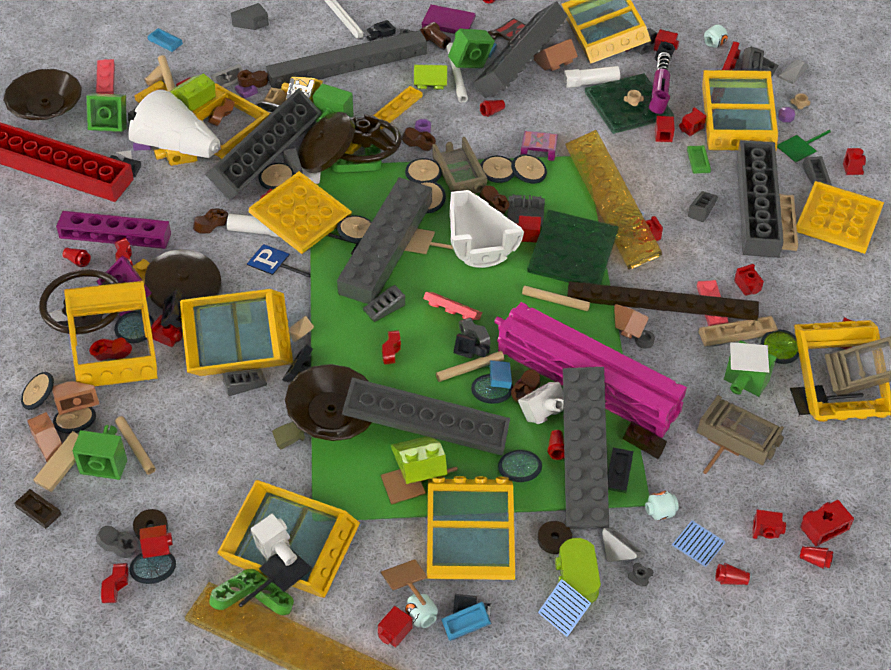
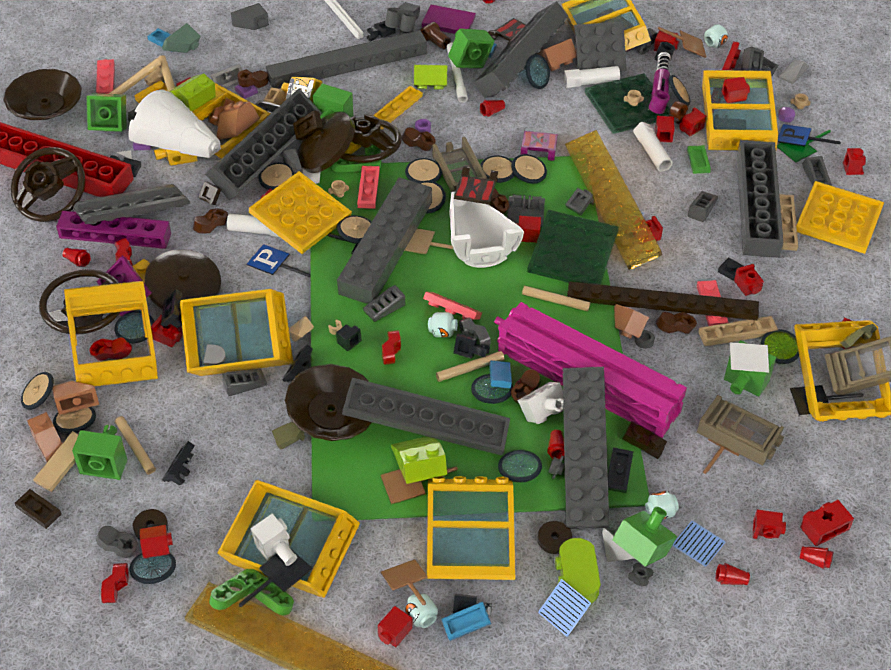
none -> dark brown piece [11,147,85,222]
none -> dark grey plate [73,184,190,224]
none -> tan piece [109,58,162,94]
none -> sand green slope [162,23,201,53]
none -> black plate [162,441,195,485]
none -> plate [198,181,222,205]
none -> light grey tile [204,344,226,366]
none -> nougat slope [216,101,260,140]
none -> dark brown plate [293,111,323,140]
none -> tan plate [328,180,349,197]
none -> black piece [328,320,362,351]
none -> coral plate [357,166,380,209]
none -> dark grey piece [385,2,420,32]
none -> light aqua head [428,312,458,338]
none -> dark brown flag [454,166,498,205]
none -> clear light blue wheel [526,54,550,89]
none -> dark grey plate [548,456,565,479]
none -> dark grey bracket [565,188,595,216]
none -> dark grey plate [574,22,627,72]
none -> bright green brick [612,506,678,567]
none -> white piece [633,122,673,172]
none -> reddish brown piece [656,312,697,334]
none -> medium nougat piece [658,27,707,58]
none -> reddish brown piece [668,101,688,124]
none -> wheel [669,75,691,106]
none -> black plate [718,257,744,280]
none -> red brick [722,77,750,103]
none -> blue piece [777,124,841,147]
none -> olive slope [840,324,877,349]

